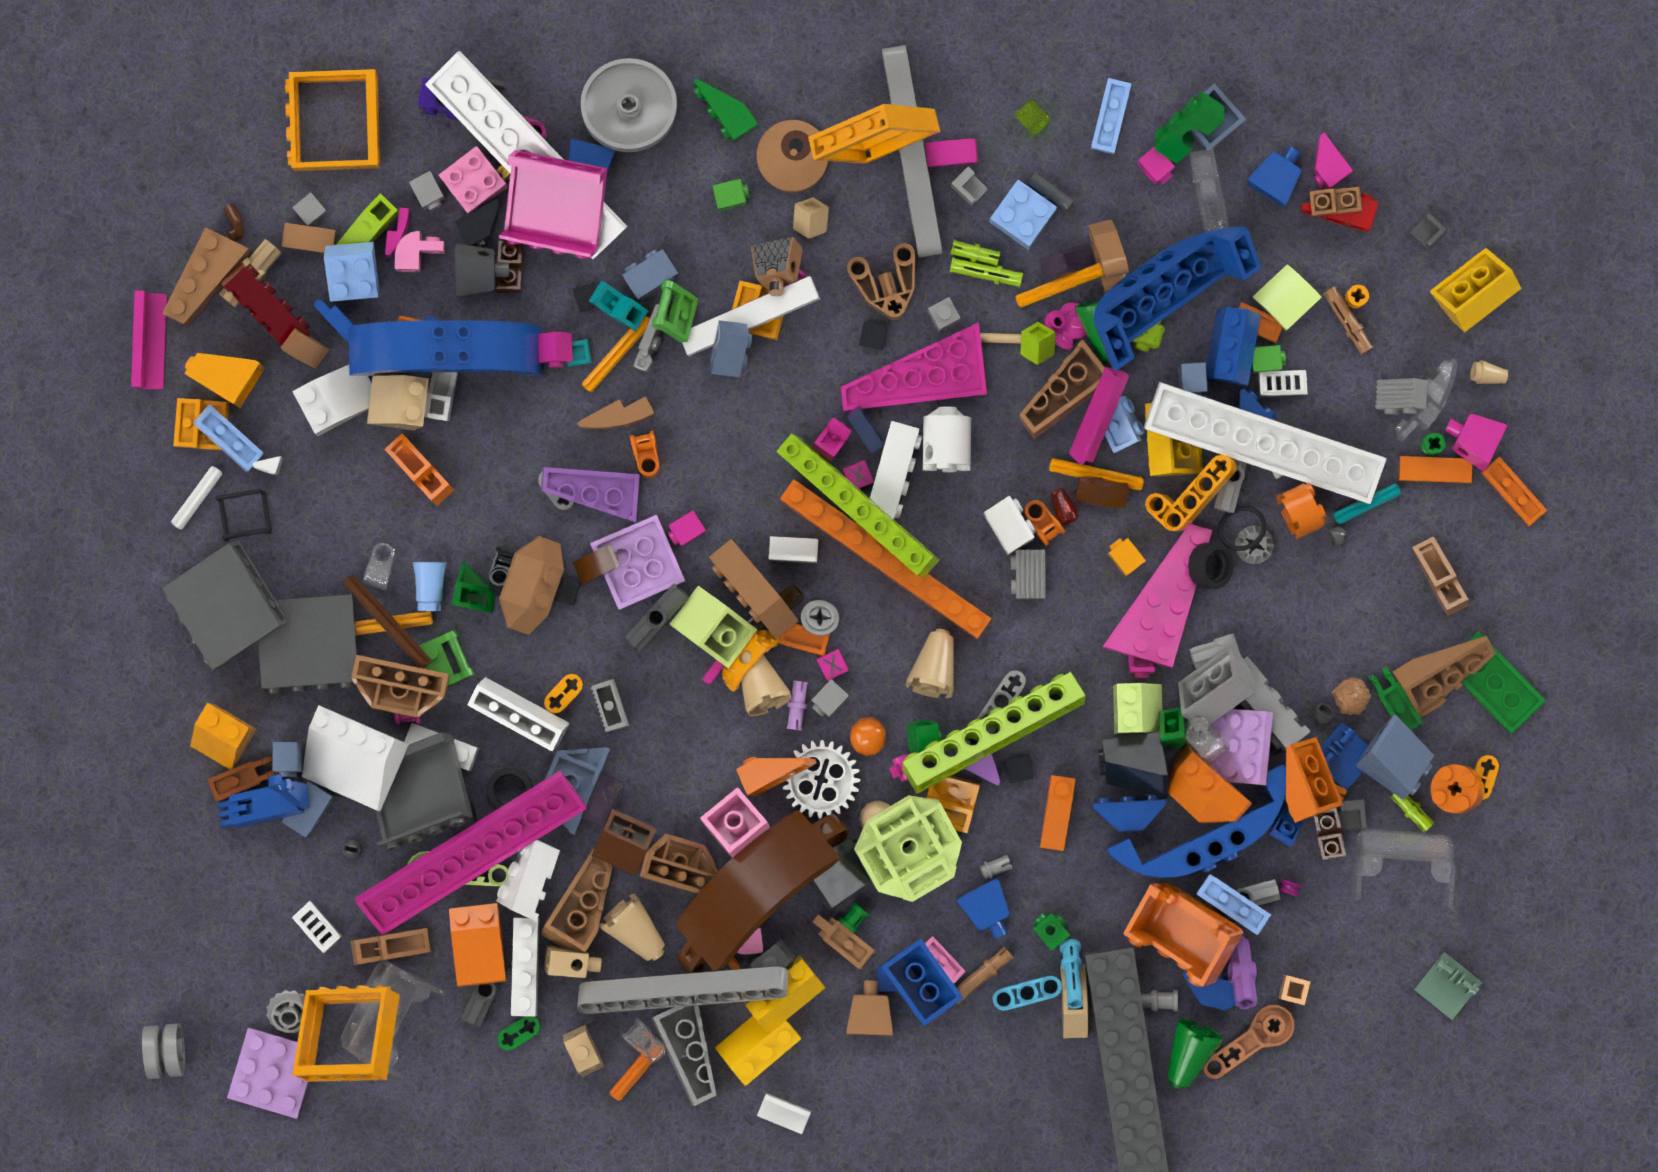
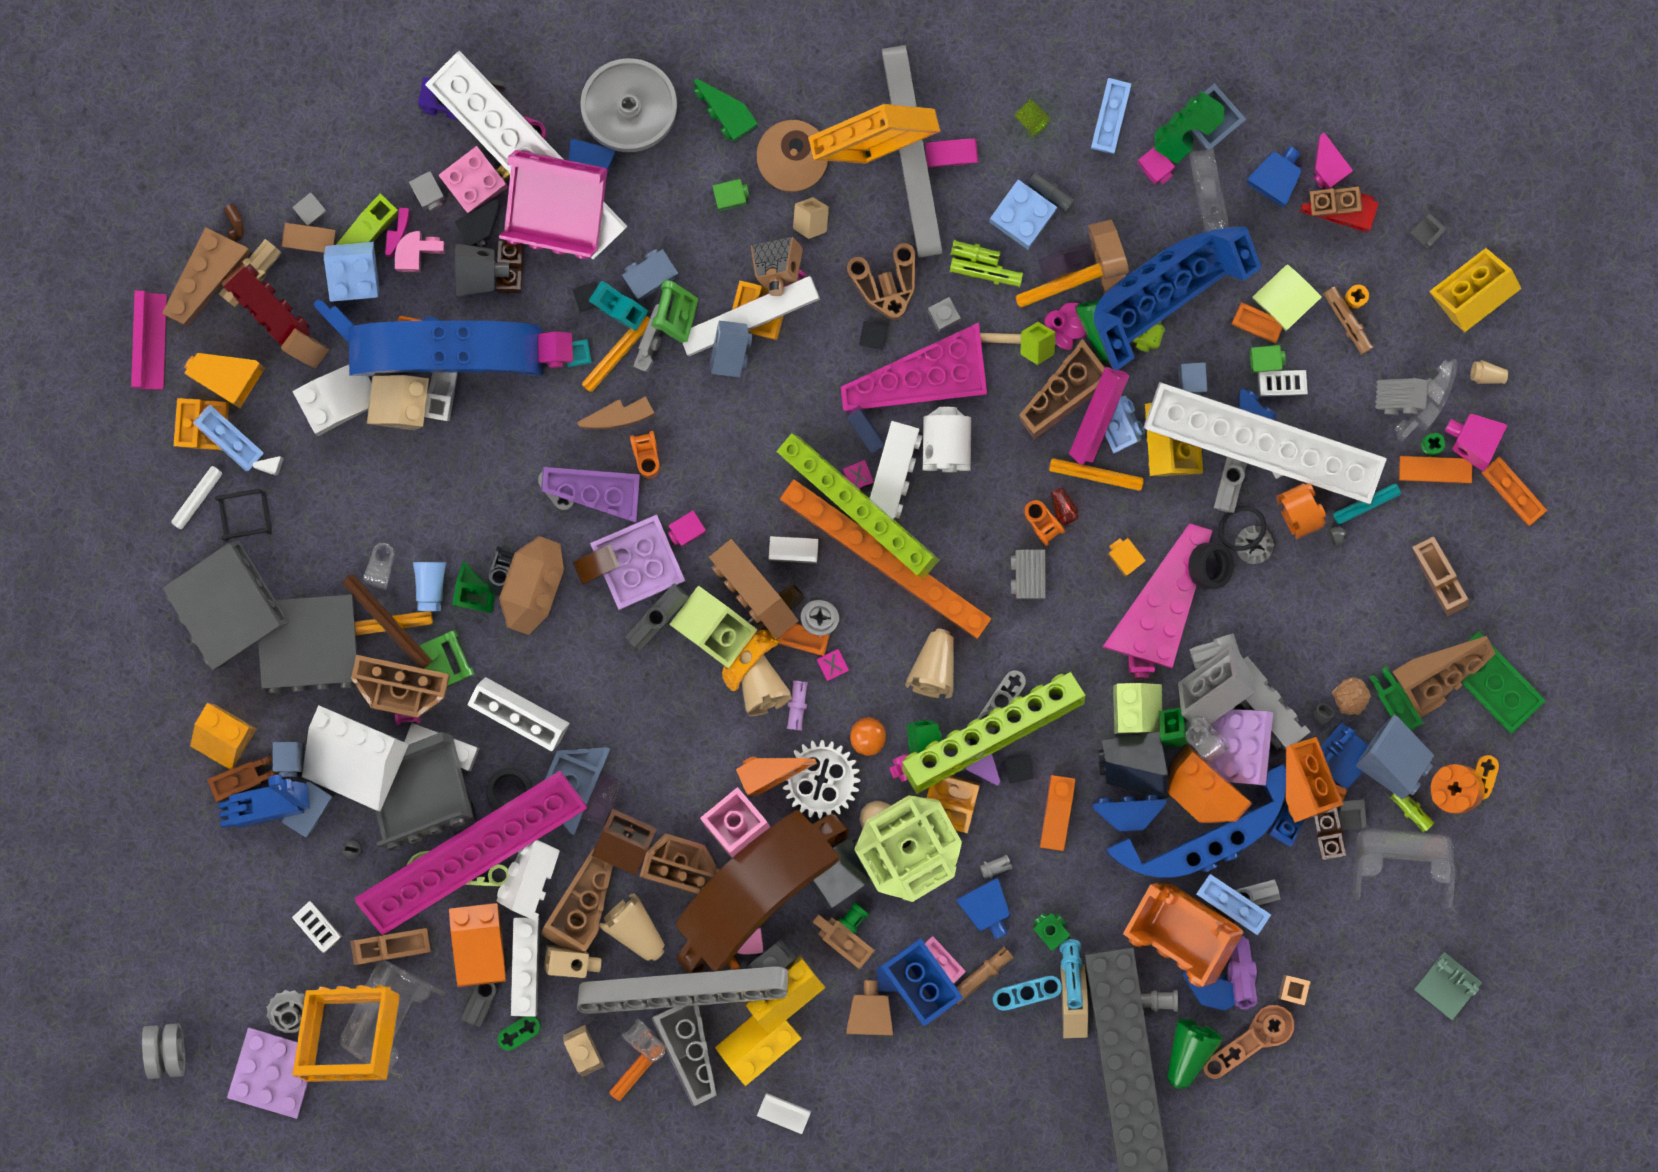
light orange window [285,69,380,171] -> none
orange slope [384,433,455,506] -> none
light orange beam [544,674,583,714] -> none
black tile [553,577,580,606] -> none
light grey brick [591,679,629,732] -> none
dark pink tile [702,660,724,685] -> none
dark pink bracket [811,418,852,461] -> none
light grey brick [811,679,849,717] -> none
light grey panel [951,166,987,206] -> none
white slope [983,496,1036,555] -> none
reddish brown slope [1074,477,1130,508] -> none
light orange beam [1145,455,1237,532] -> none
blue slope [1206,307,1261,386] -> none
magenta bush [1278,879,1302,897] -> none

